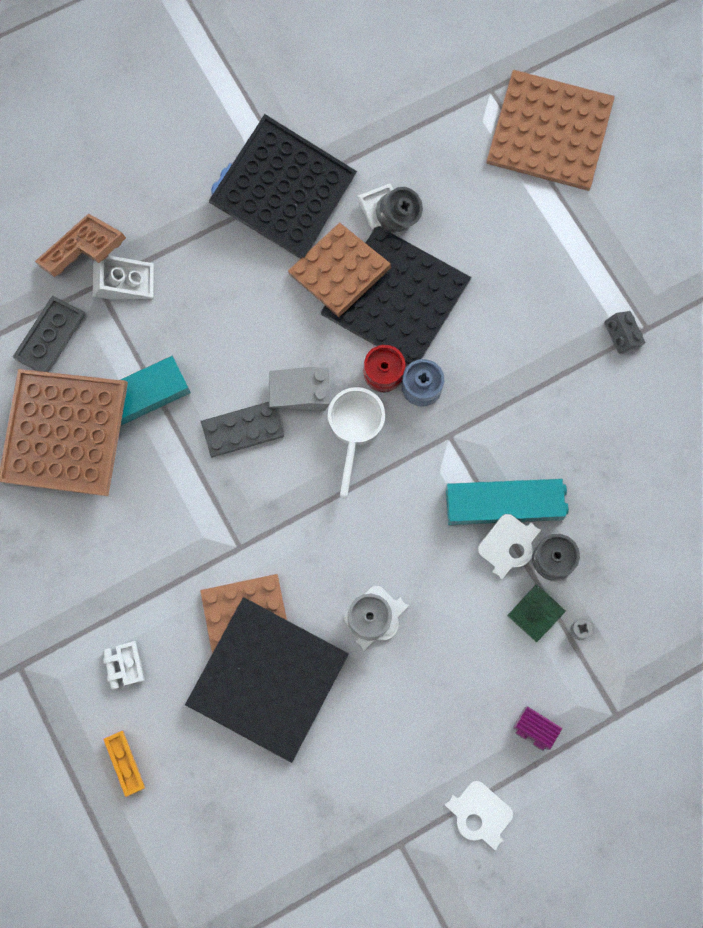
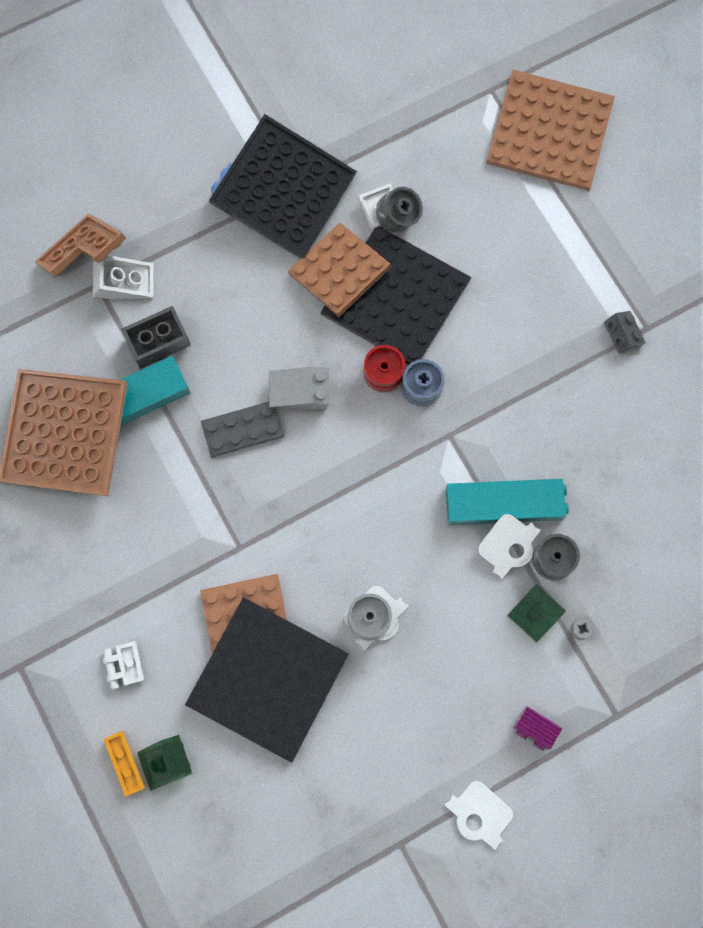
dark grey plate [13,295,86,372] -> none
white piece [328,387,385,499] -> none
none -> dark grey brick [121,306,191,368]
none -> clear green slope [137,735,193,791]

